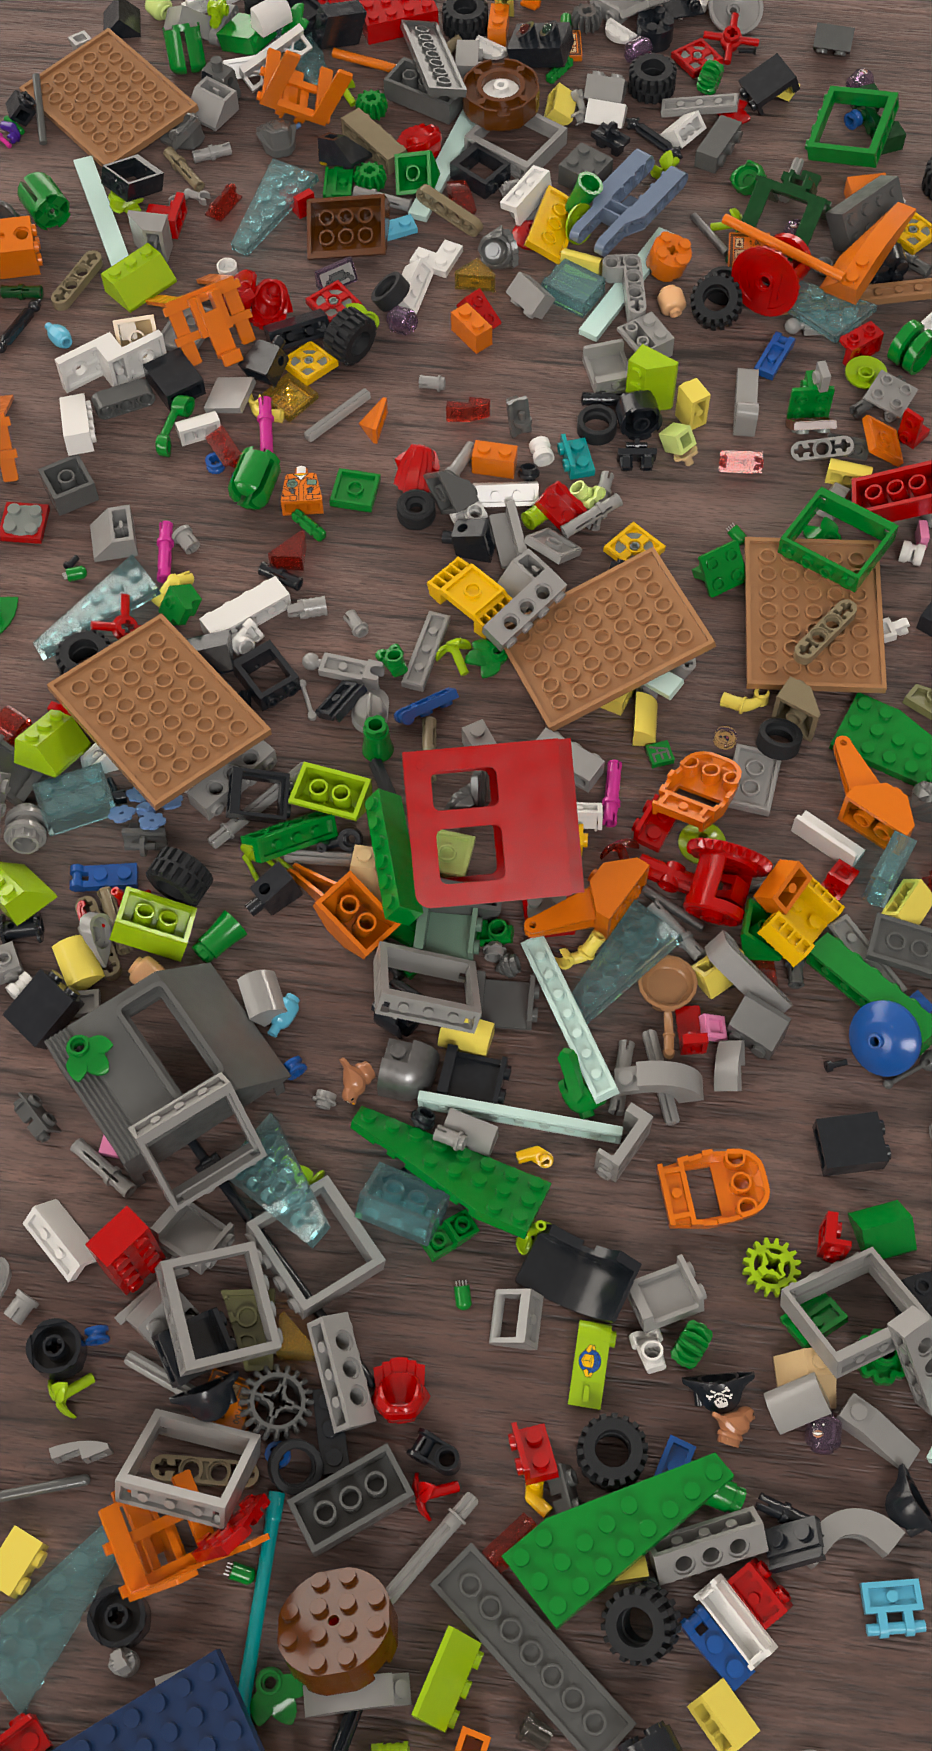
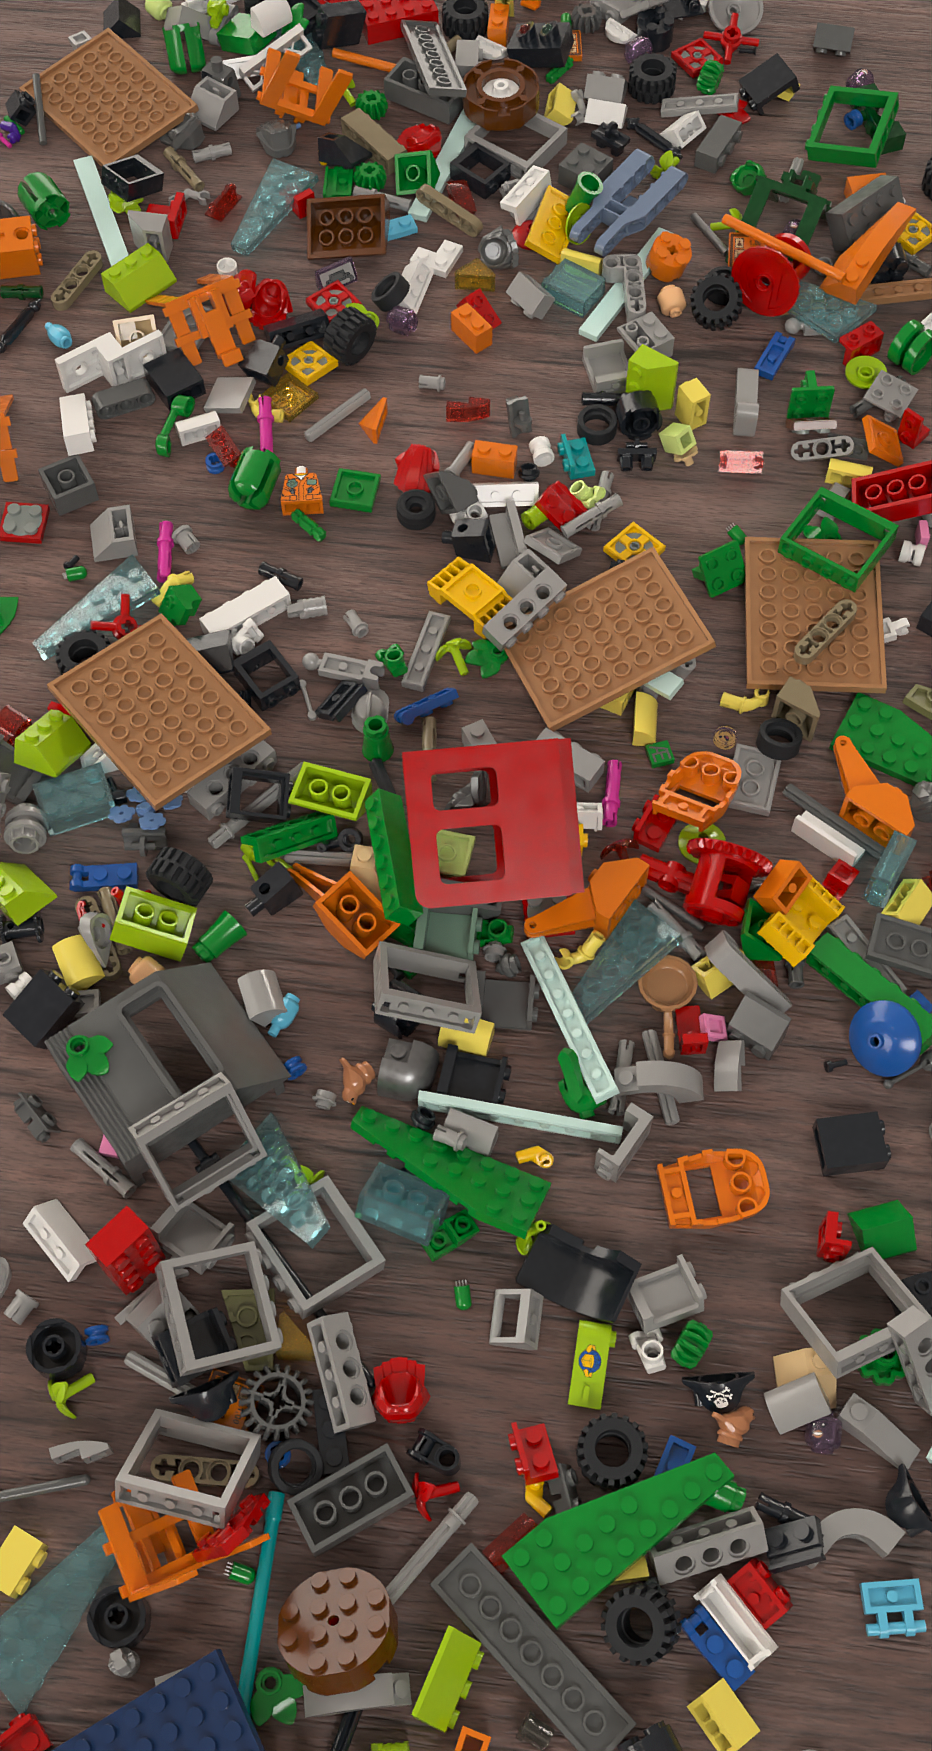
clear red slope [268,530,307,571] -> none
lime gear [742,1238,801,1298] -> none
green plate [780,1292,848,1349] -> none
light grey plate [812,360,831,393] -> none
none -> dark grey axle [783,784,886,859]

